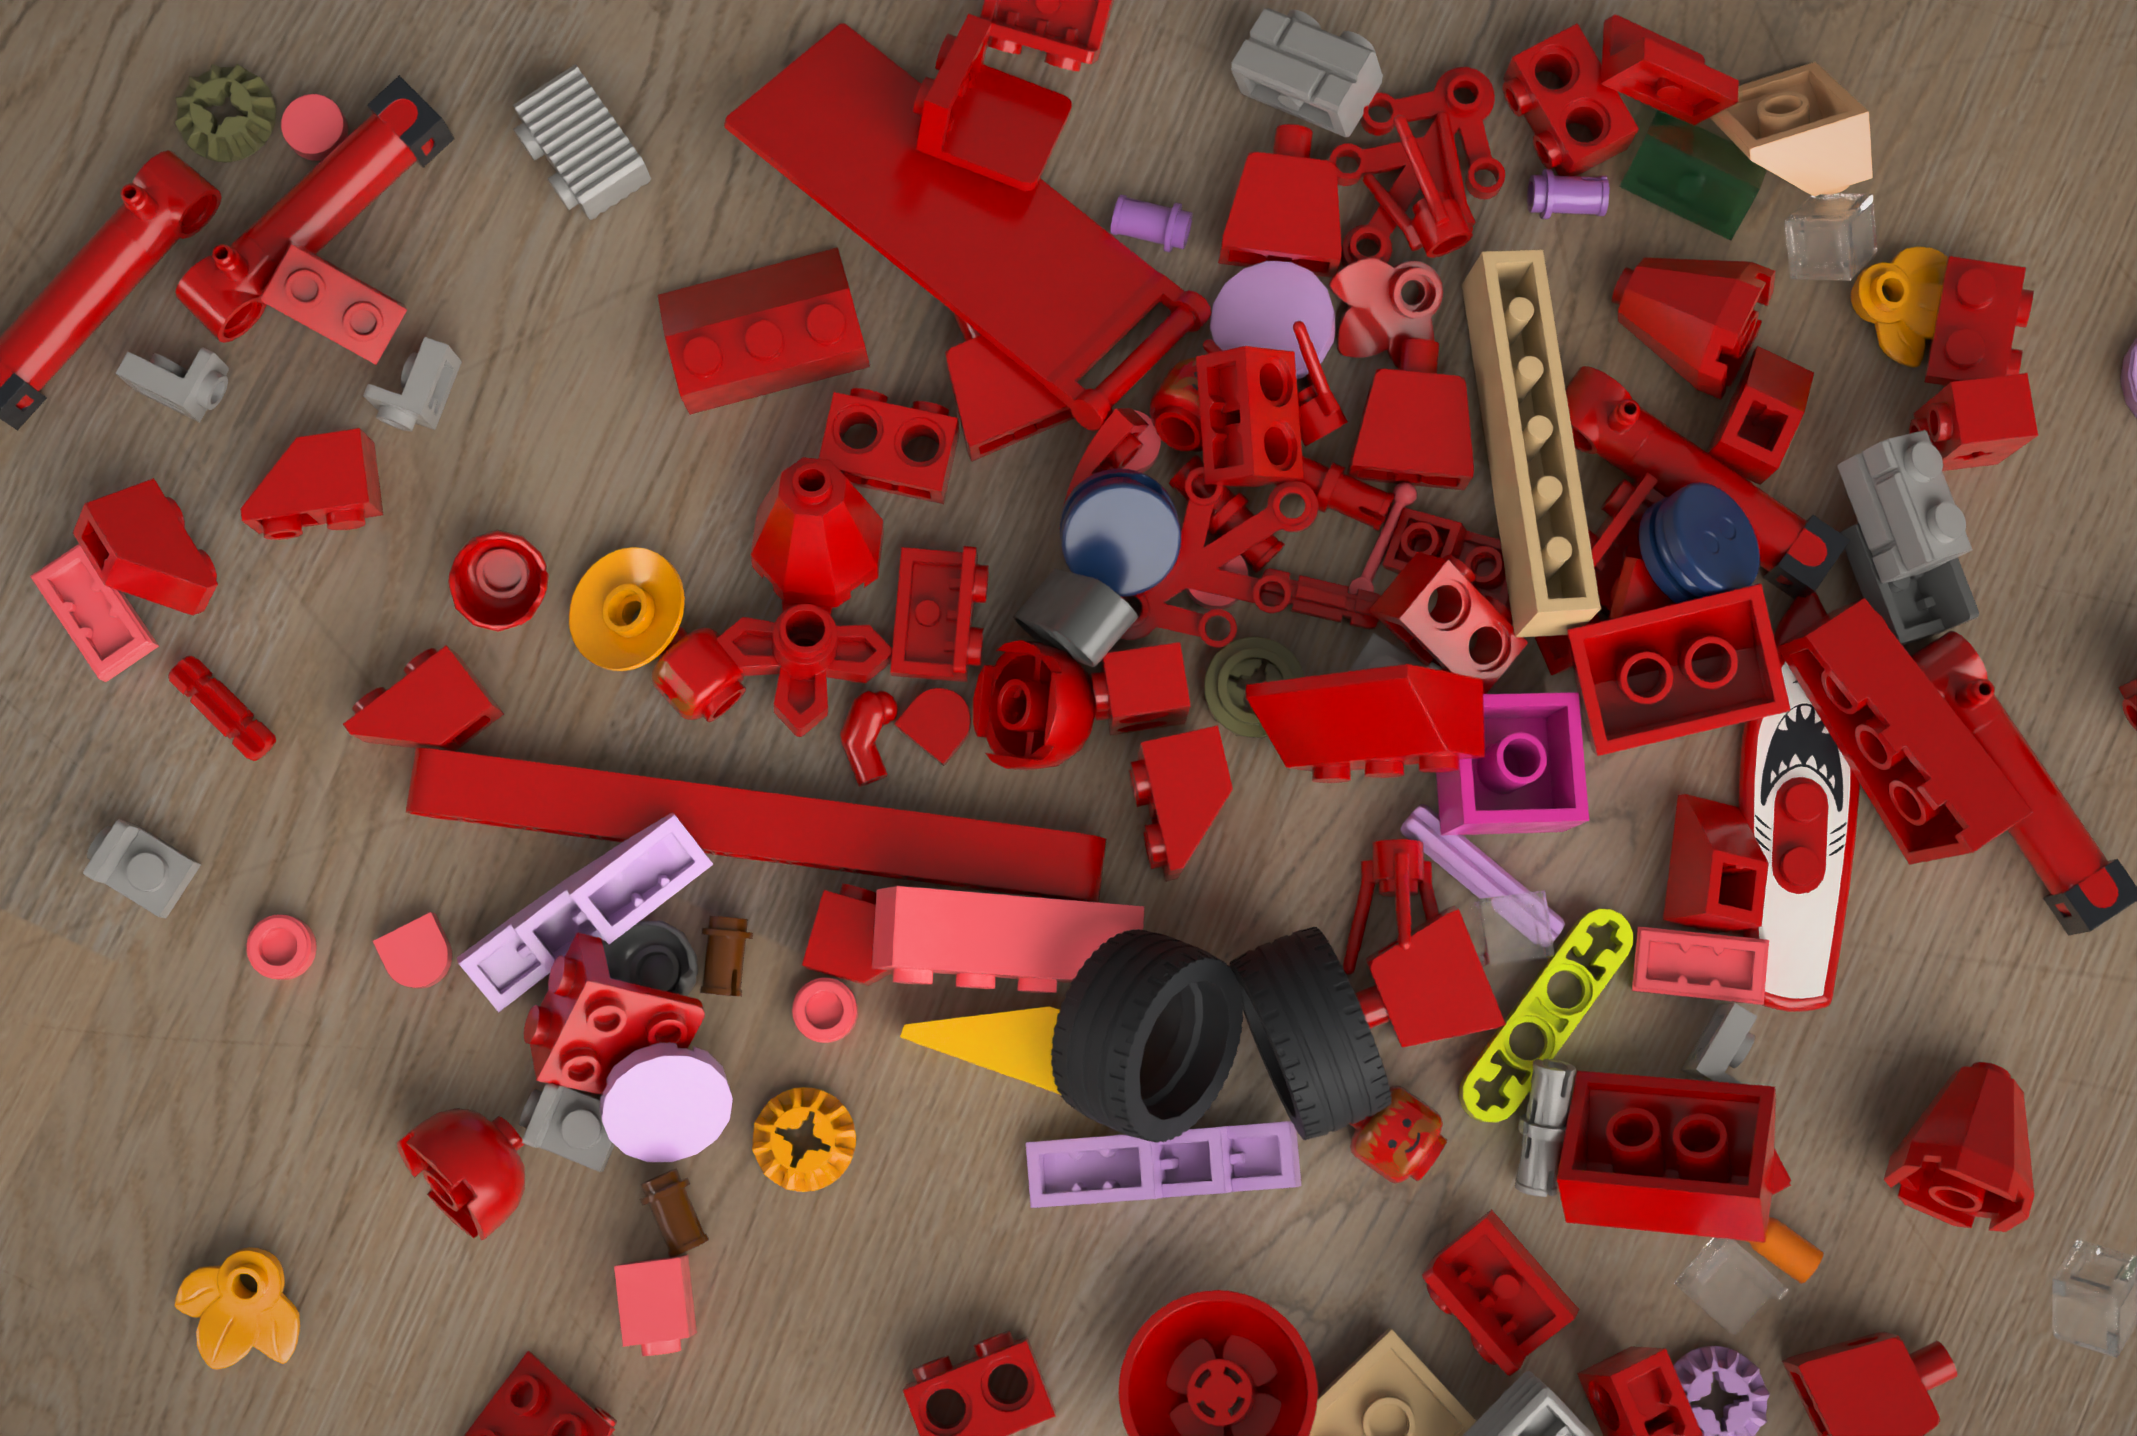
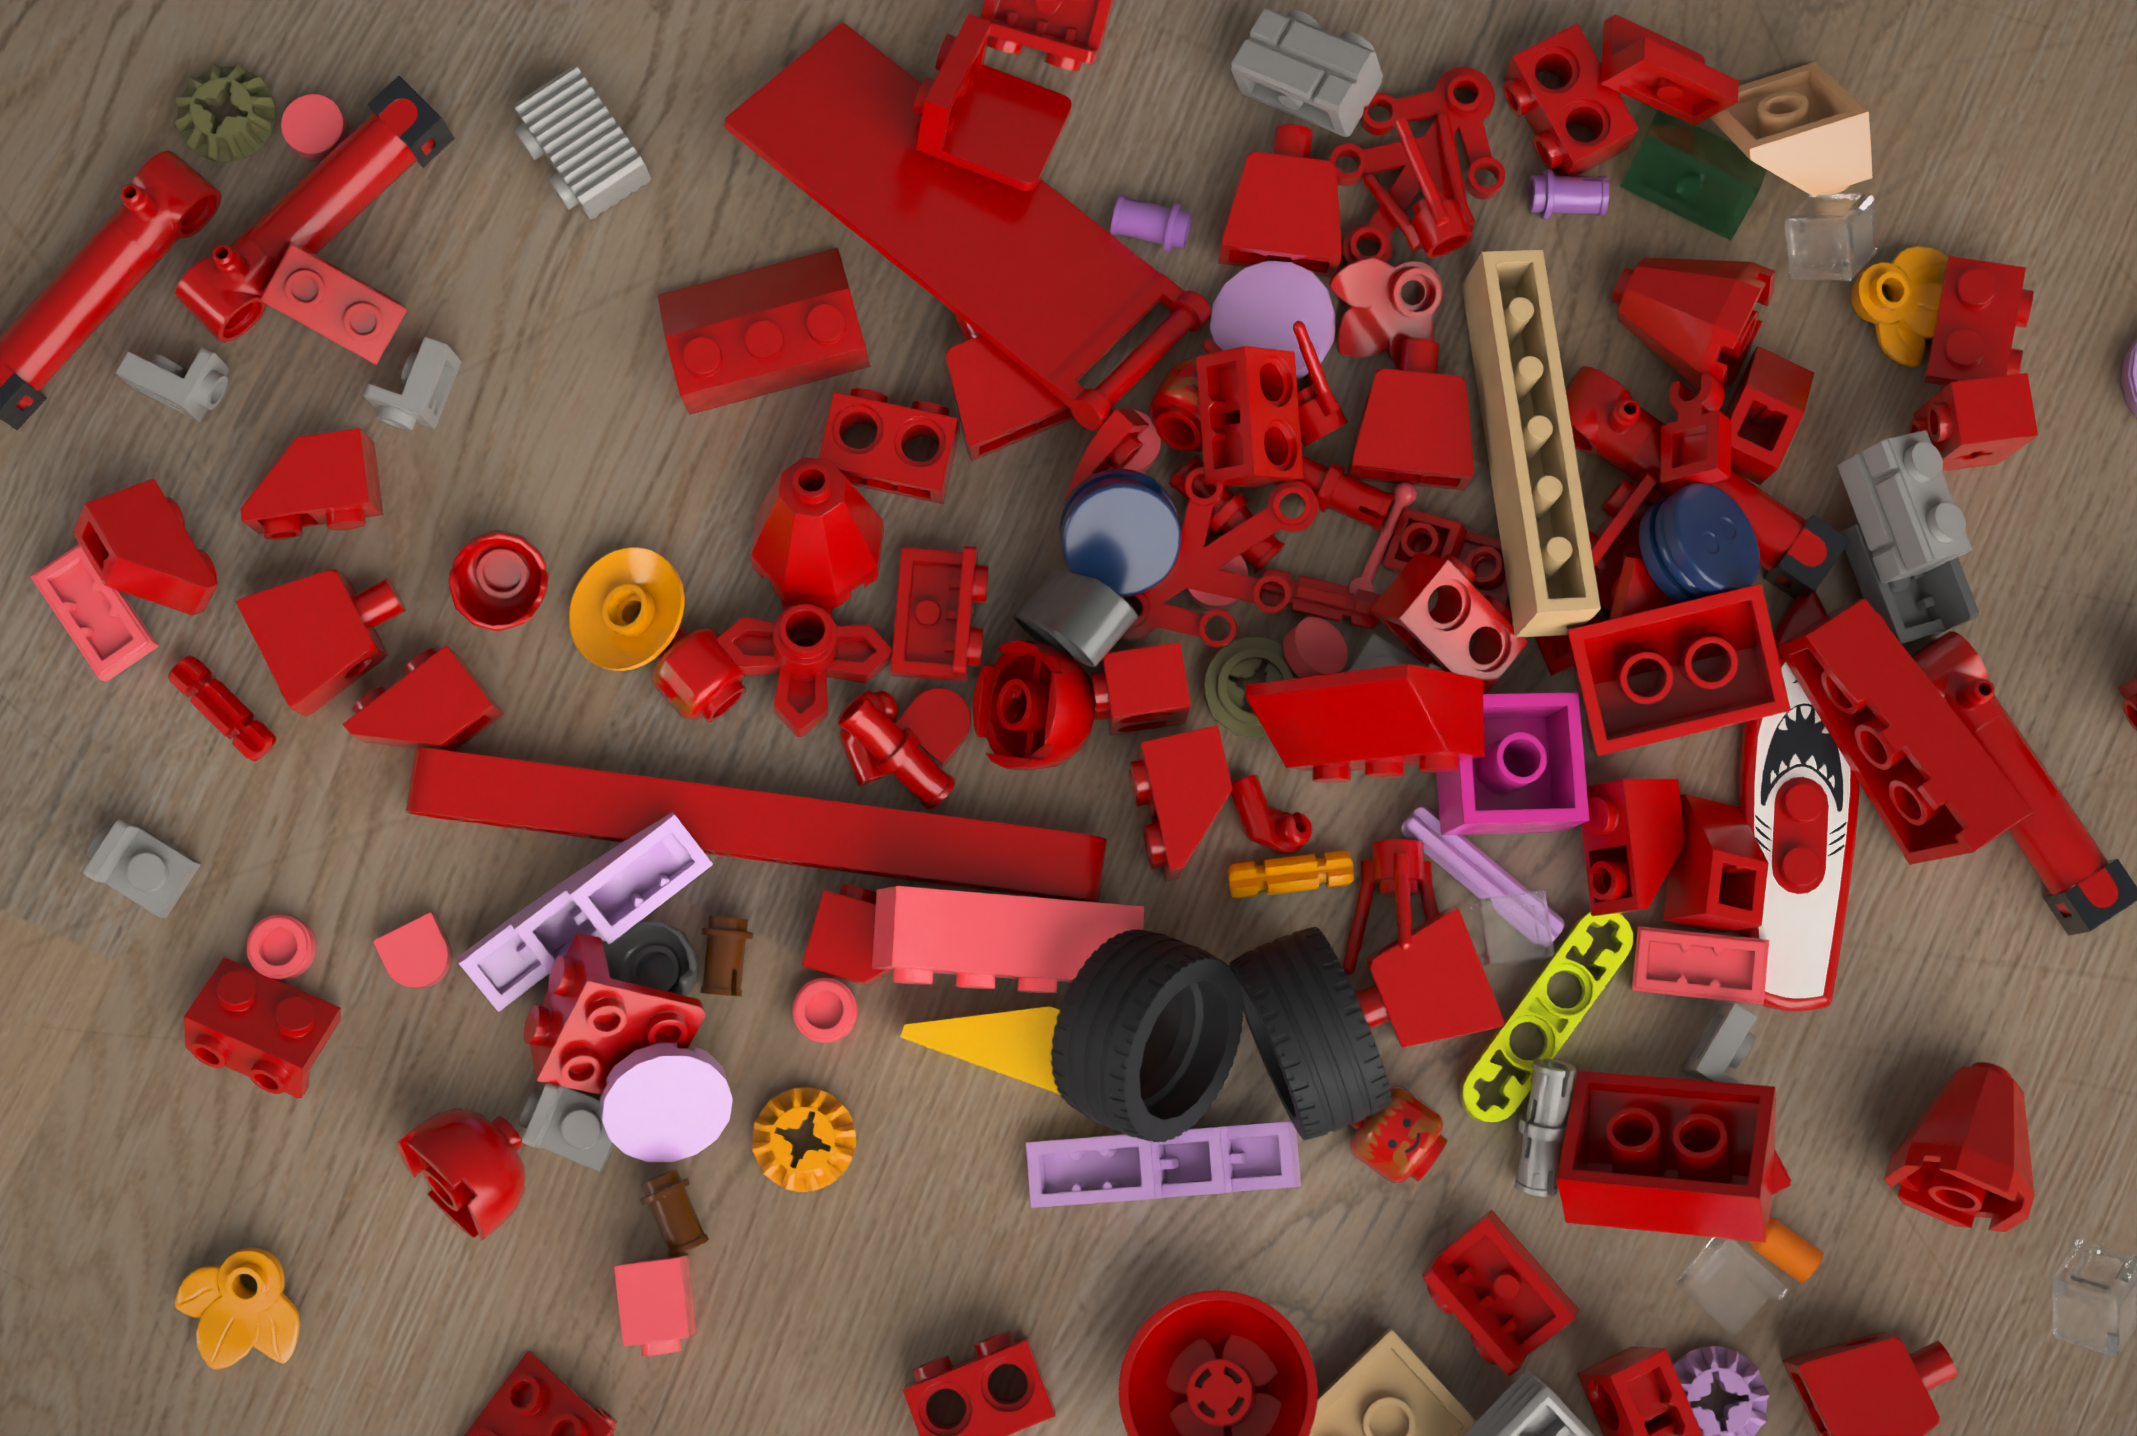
none -> red bracket [184,957,341,1098]
none -> red torso [235,569,406,717]
none -> red pin [837,693,955,809]
none -> light orange axle [1227,850,1354,899]
none -> red arm [1231,775,1313,853]
none -> coral tile [1283,617,1348,678]
none -> red slope [1581,779,1686,916]
none -> red plate [1660,373,1731,492]

